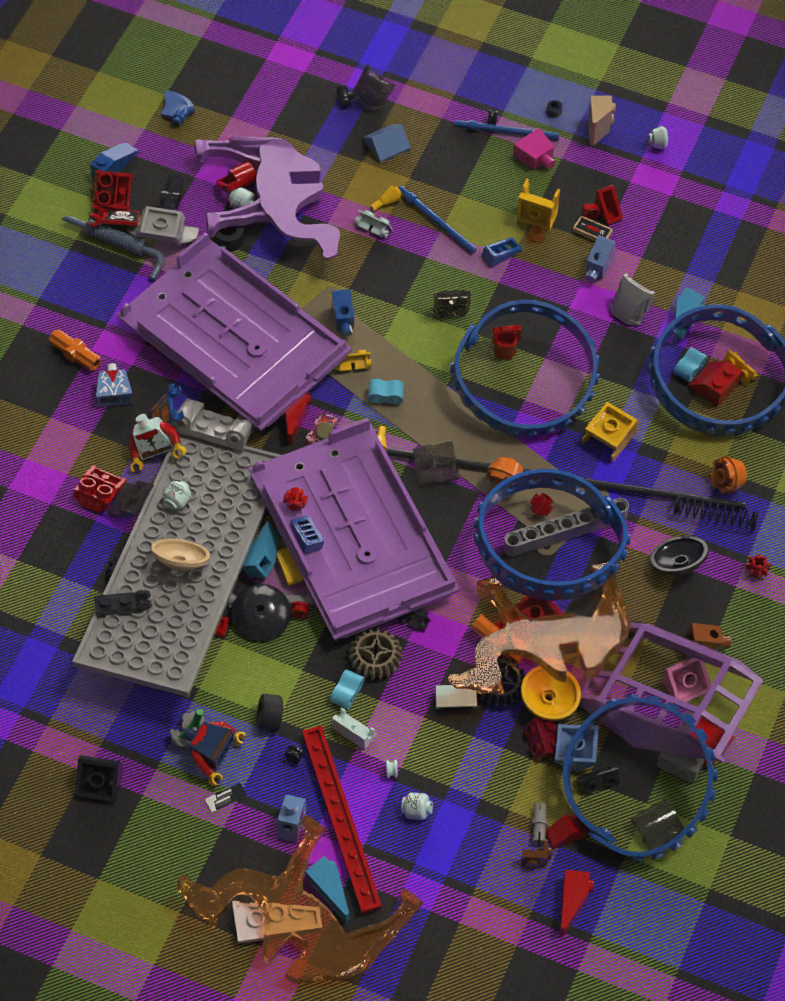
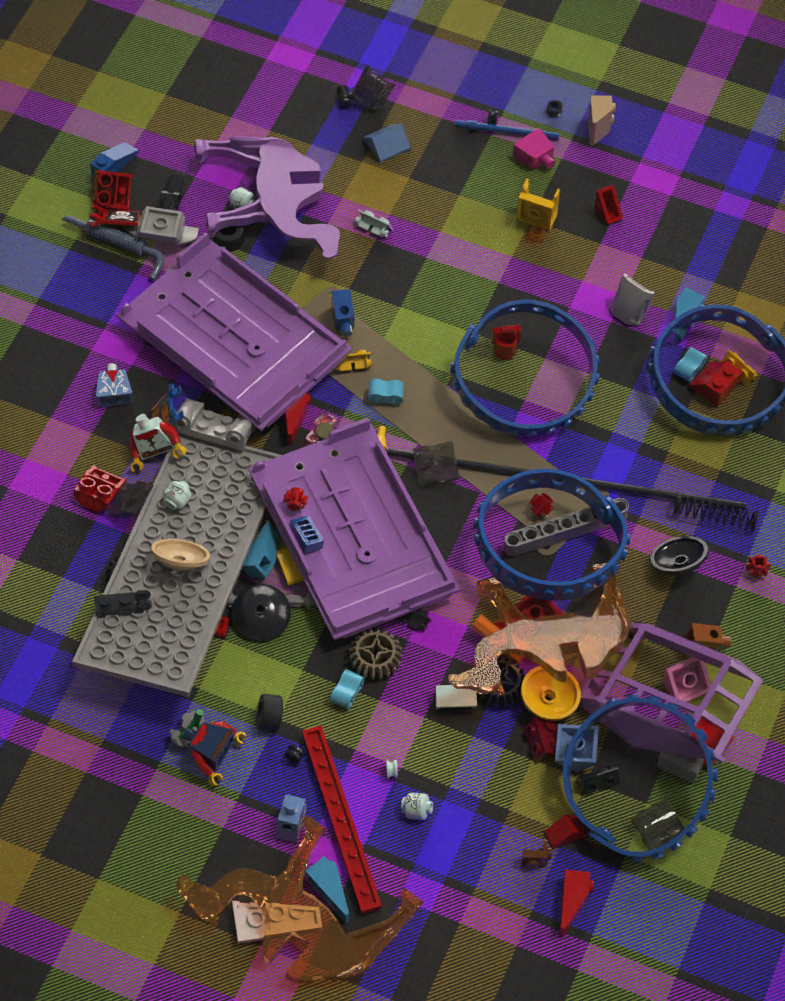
orange piece [49,330,101,371] -> none
black brick [75,755,123,802] -> none
blue arm [161,90,195,126] -> none
sticker [205,783,247,812] -> none
red piece [216,161,257,192] -> none
red bush [291,601,309,619] -> none
light aqua hinge [332,708,377,750] -> none
yellow cone [370,185,402,211] -> none
blue bar [398,185,477,254] -> none
clear smoke slope [432,290,471,318] -> none
blue slope [482,237,523,267] -> none
orange cone [486,457,523,488] -> none
light grey pin [531,802,548,845] -> none
tile [573,216,613,241] -> none
red tile [581,203,601,220] -> none
yellow piece [582,402,638,462] -> none
medium blue torso [585,235,615,282] -> none
light aqua cone [648,126,668,150] -> none
orange cone [710,456,747,494] -> none

